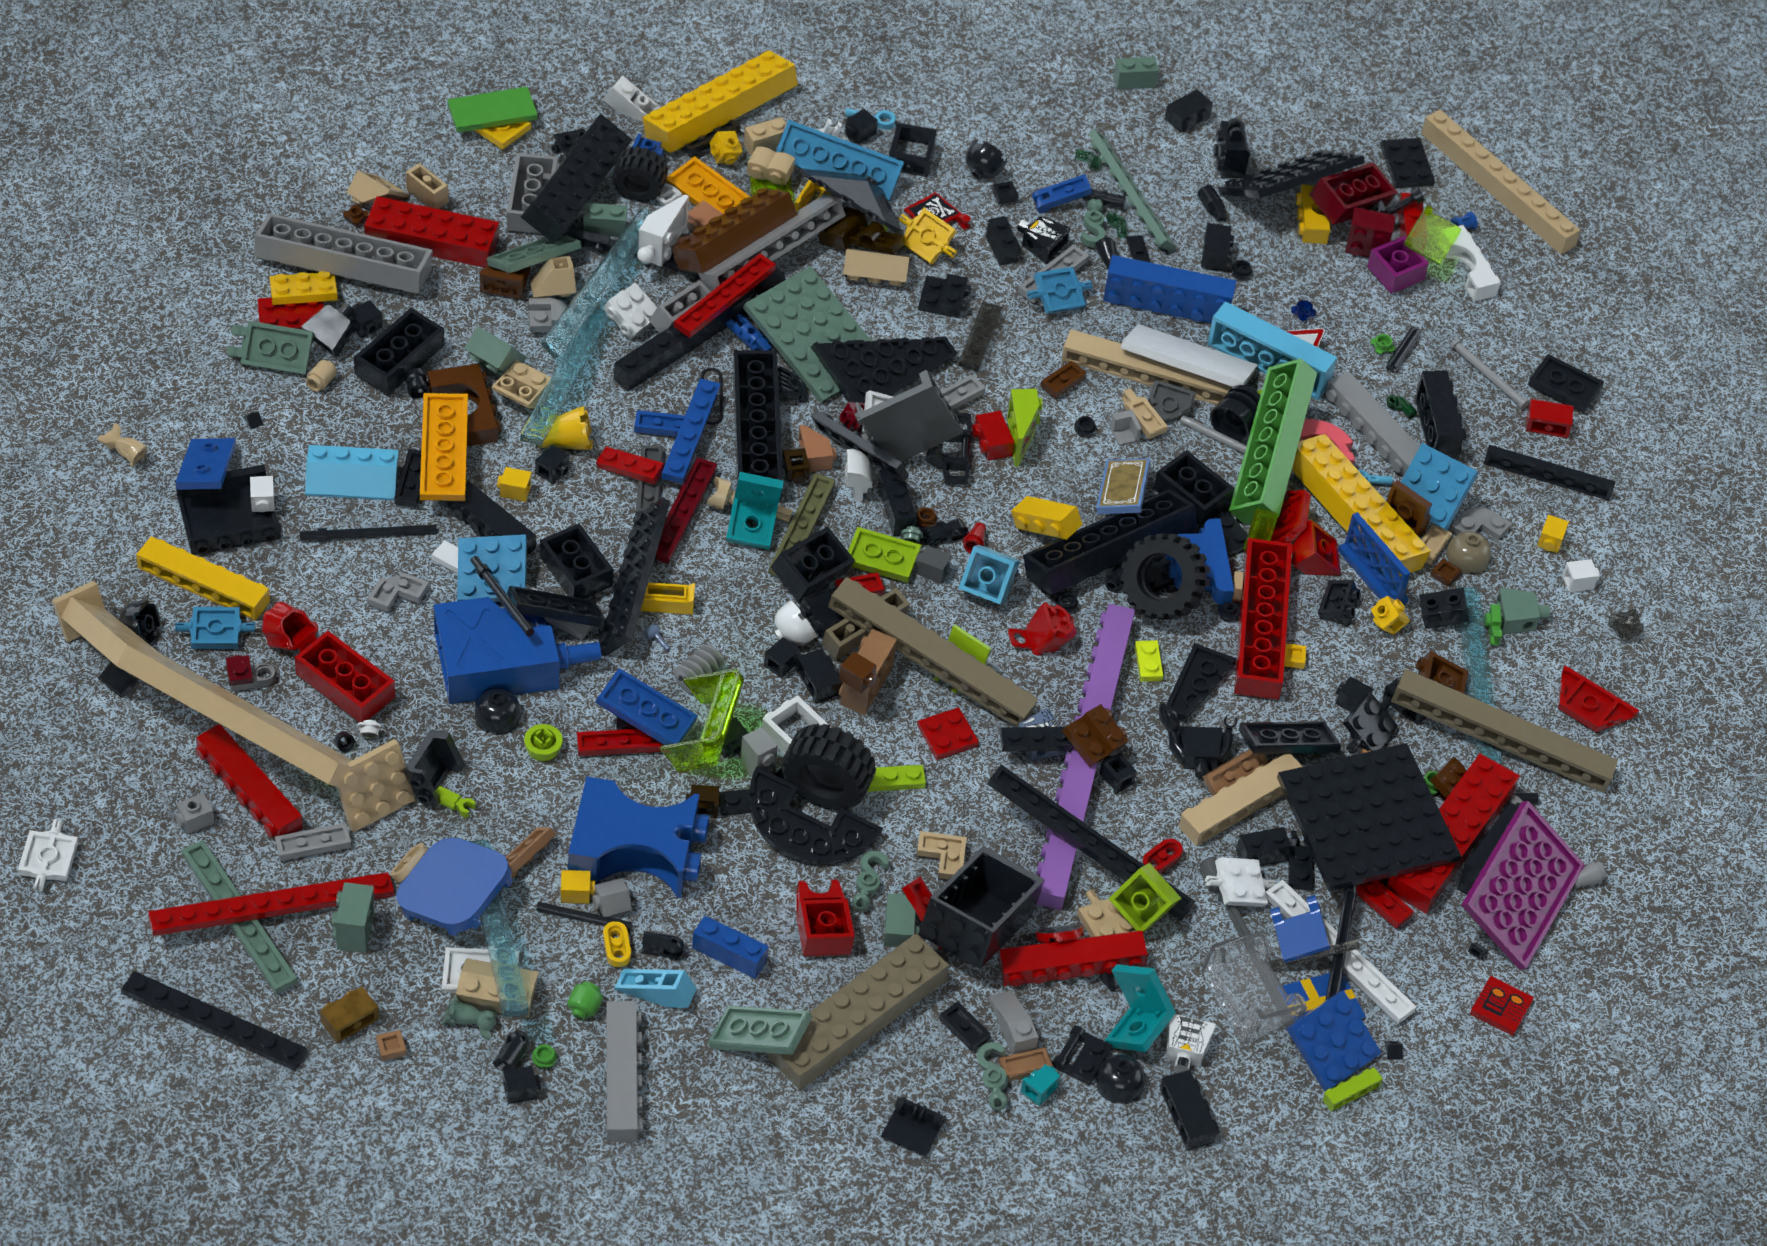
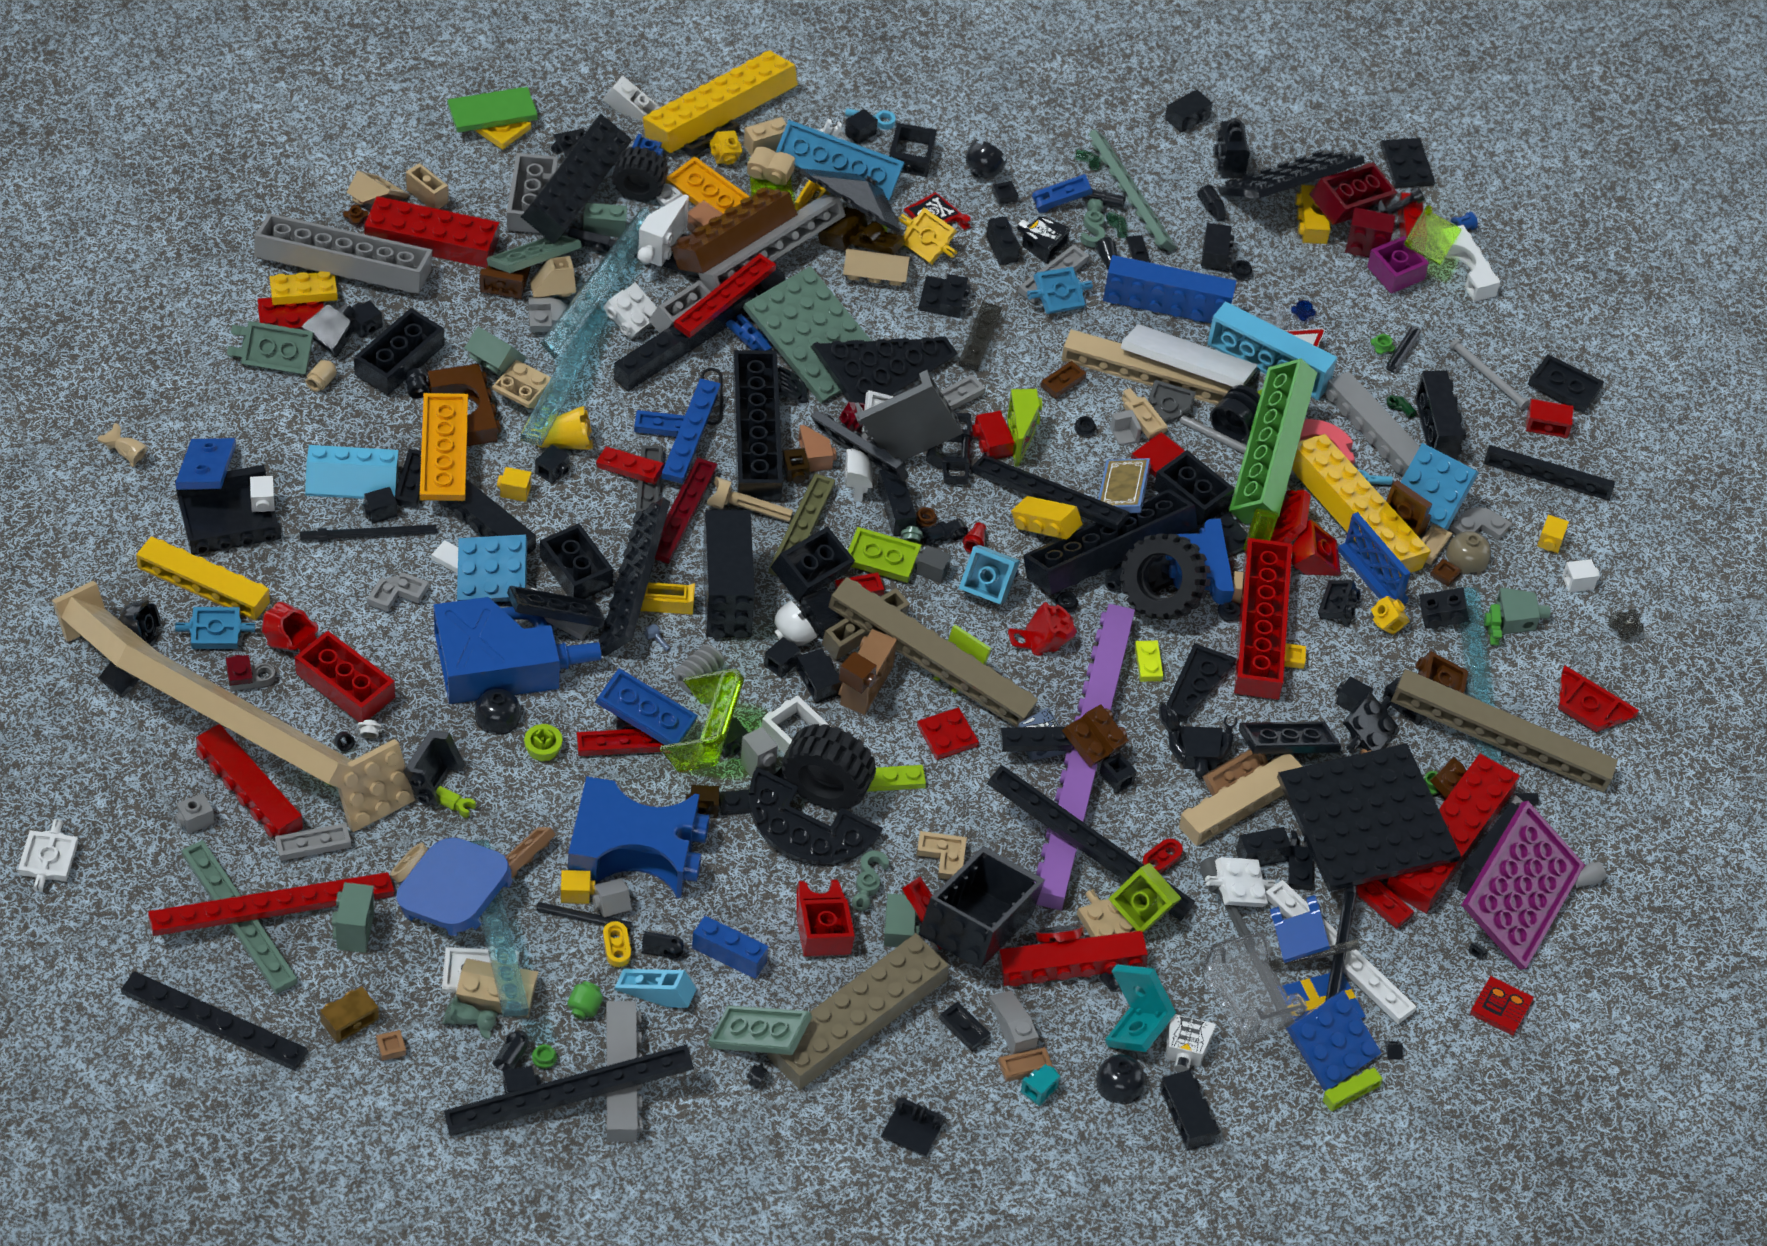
black piece [242,411,264,430] -> none
black bar [471,556,534,637] -> none
teal bracket [725,472,784,550] -> none
sand green piece [977,1042,1008,1111] -> none
black plate [1052,1025,1112,1085] -> none
sand green brick [1113,57,1159,90] -> none
tan brick [1421,110,1580,255] -> none
none -> black brick [362,487,398,524]
none -> black plate [443,1044,694,1136]
none -> black container [703,510,755,639]
none -> black plate [746,1063,768,1087]
none -> black tile [971,454,1130,531]
none -> red tile [1131,432,1185,478]

